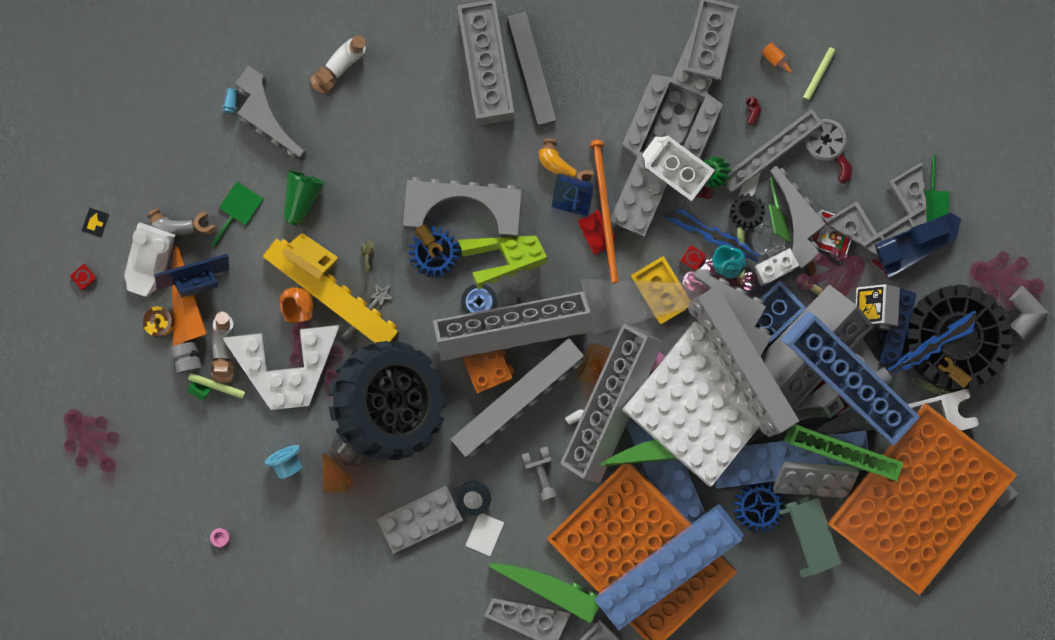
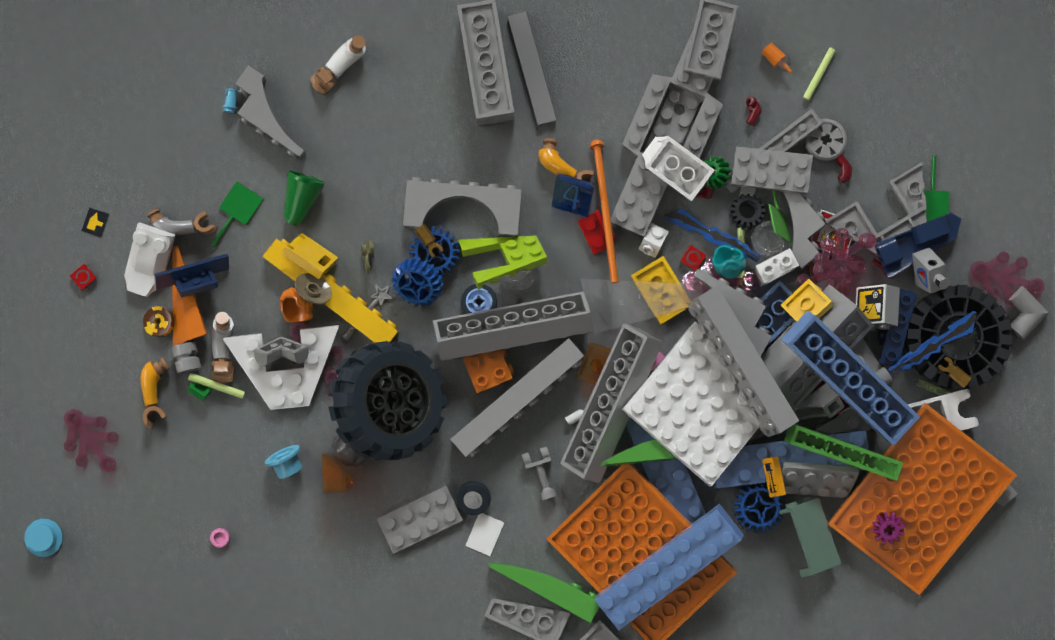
none -> medium azure piece [24,519,63,557]
none -> piece [140,358,170,429]
none -> light grey brick [253,337,309,366]
none -> dark tan dish [295,273,332,304]
none -> blue gear [391,257,444,307]
none -> white bracket [639,223,669,257]
none -> light grey plate [731,146,813,194]
none -> light orange tile [762,456,786,497]
none -> yellow plate [781,279,835,322]
none -> clear pink plant [813,228,876,283]
none -> magenta gear [872,512,905,545]
none -> light grey torso [912,248,949,293]

